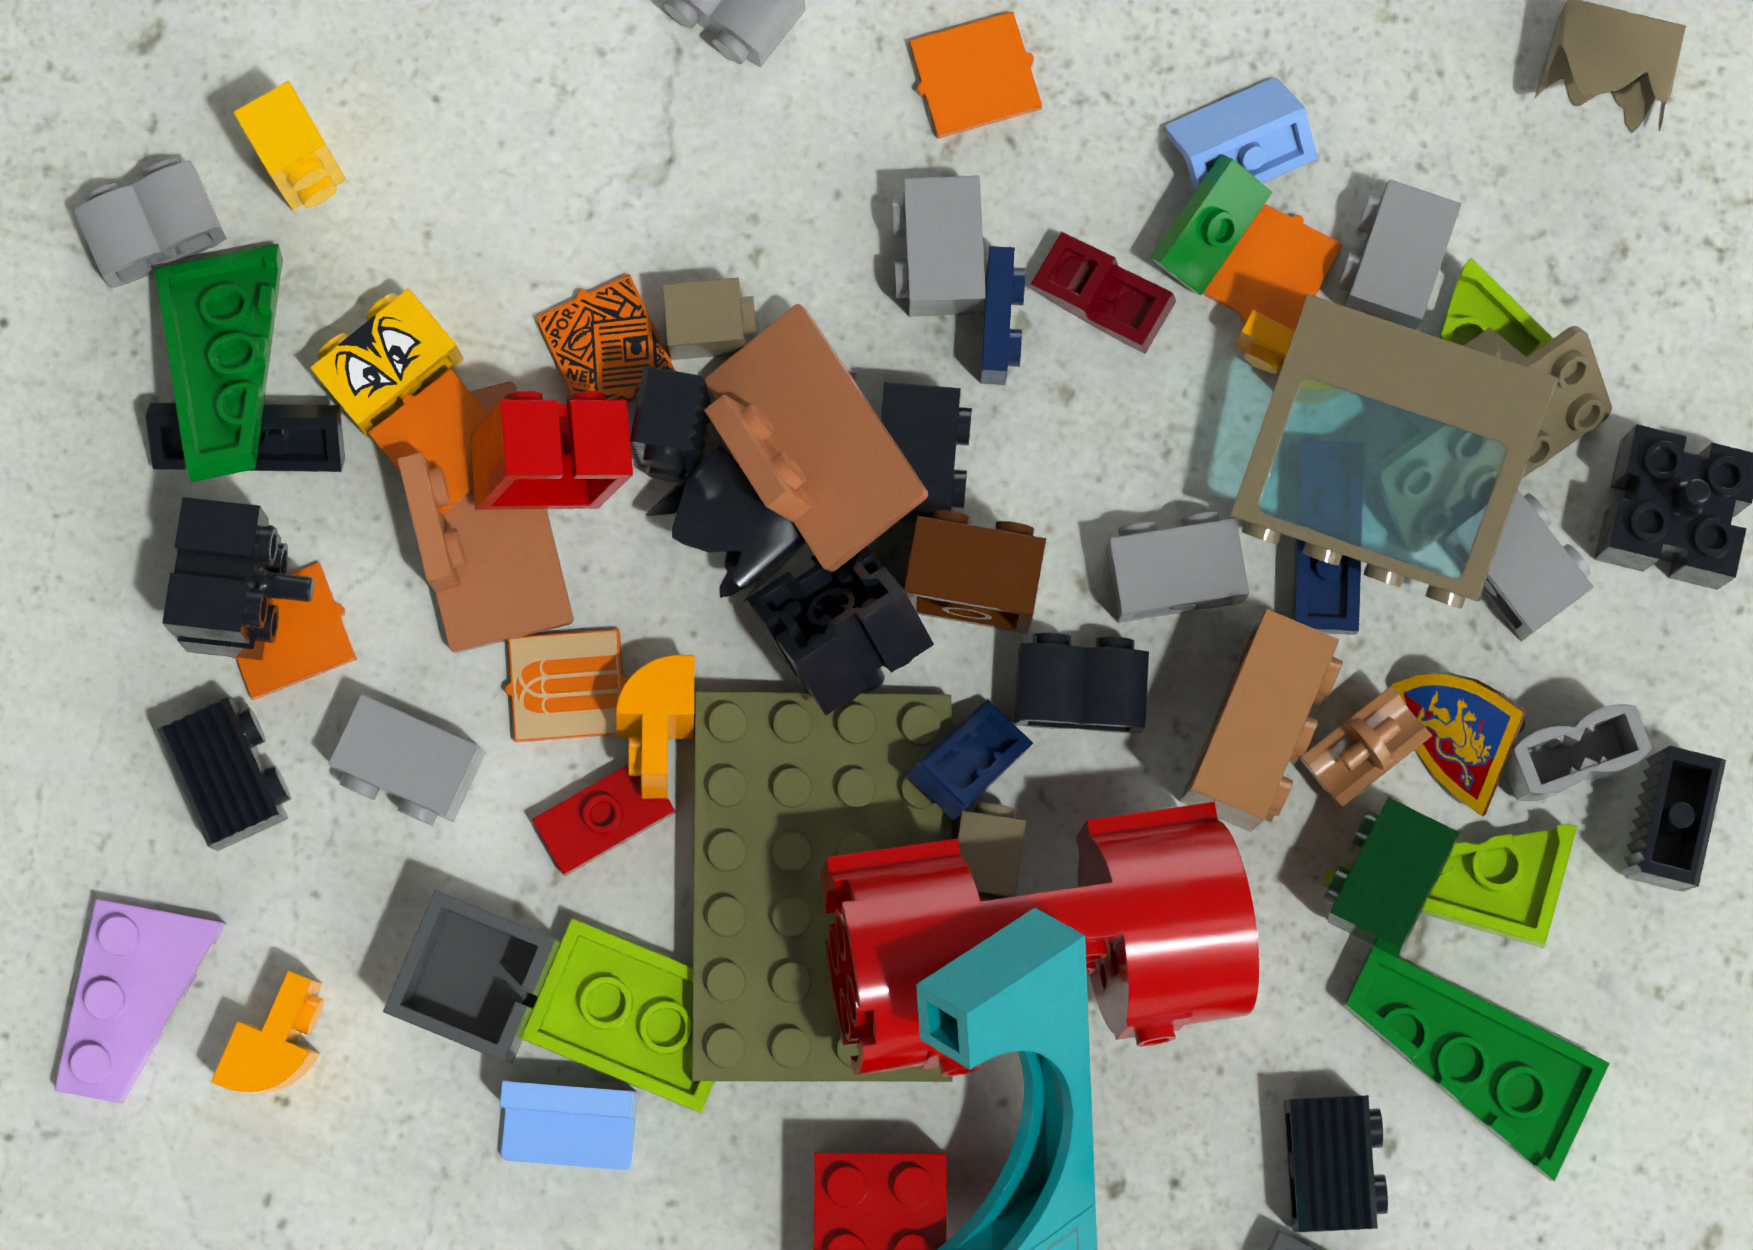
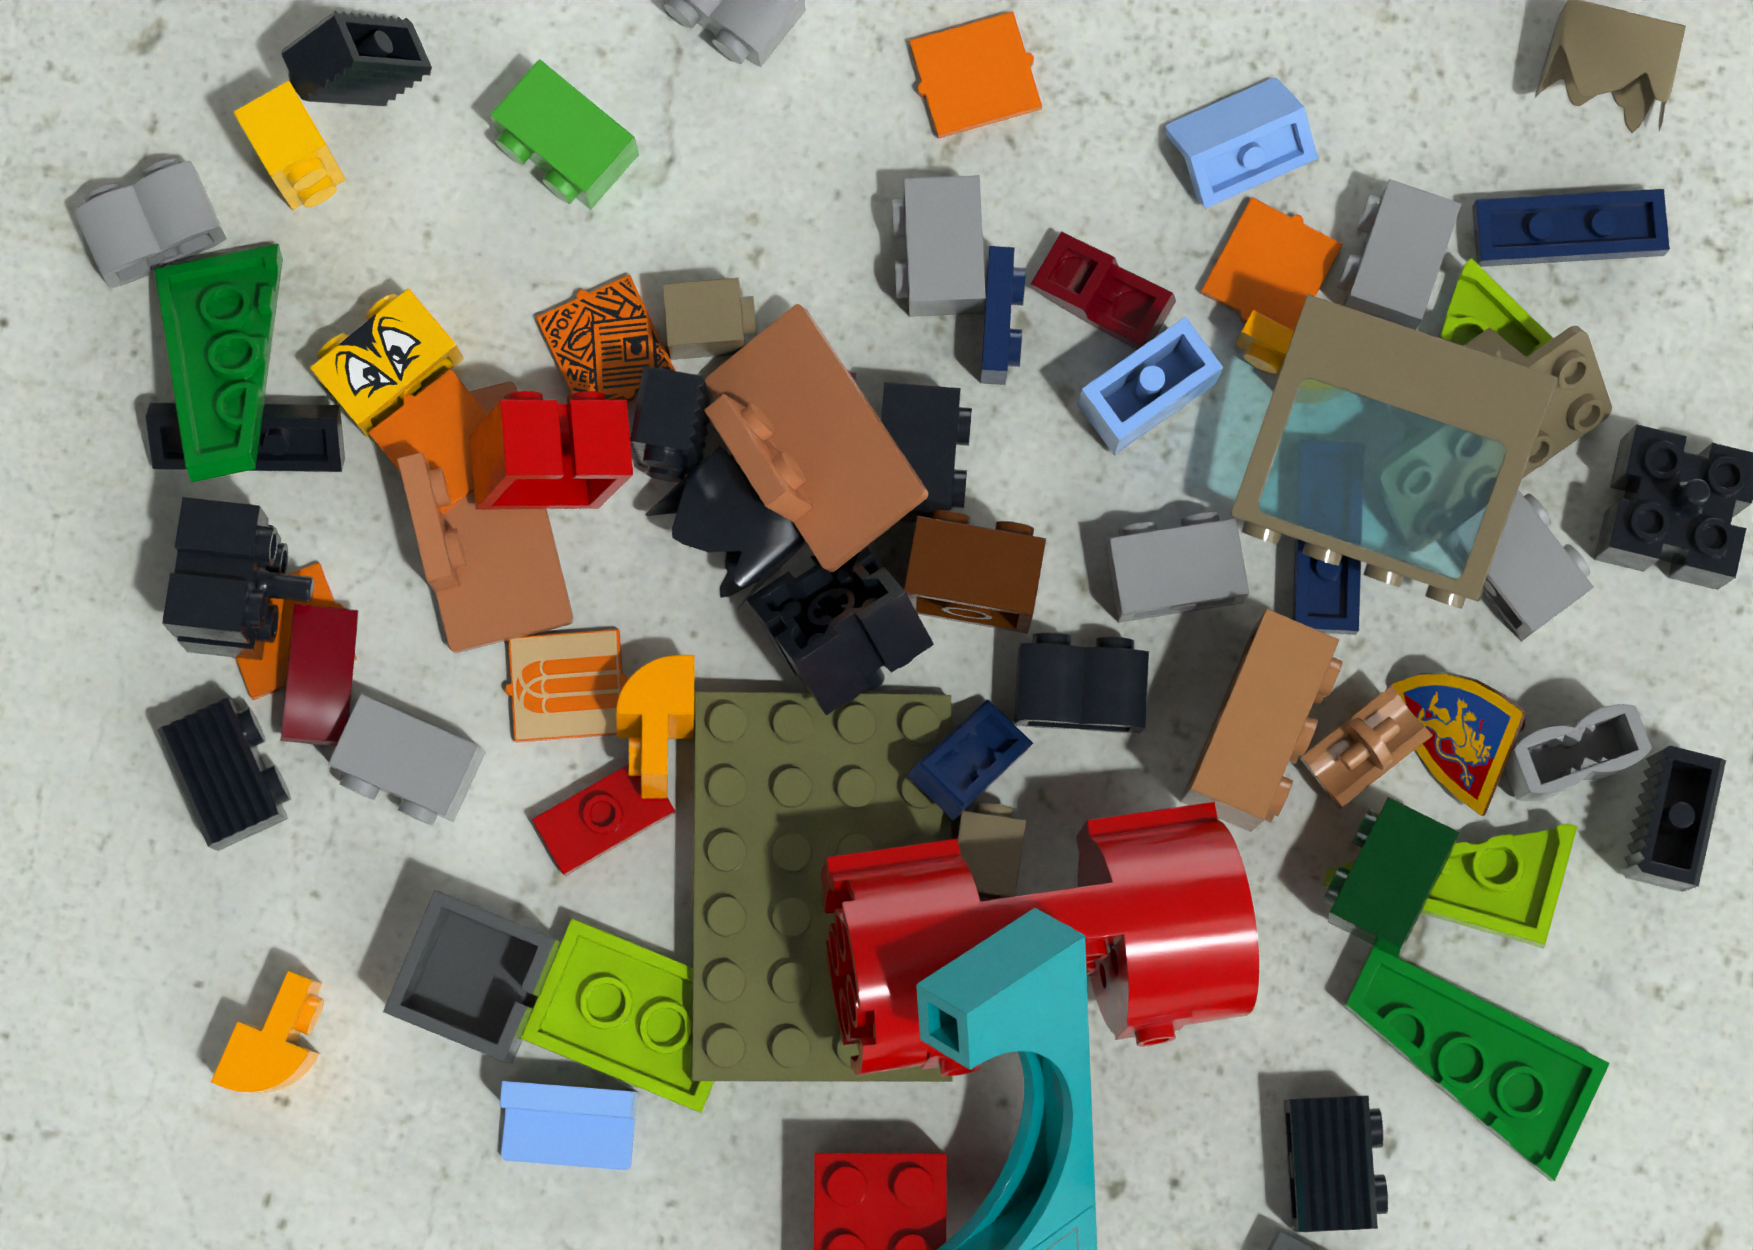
lavender wing [54,899,226,1103] -> none
green plate [1149,154,1273,295] -> none
none -> dark red slope [280,604,358,746]
none -> black brick [281,10,432,106]
none -> bright green brick [490,59,639,210]
none -> light blue brick [1078,316,1223,455]
none -> dark blue plate [1472,189,1670,267]

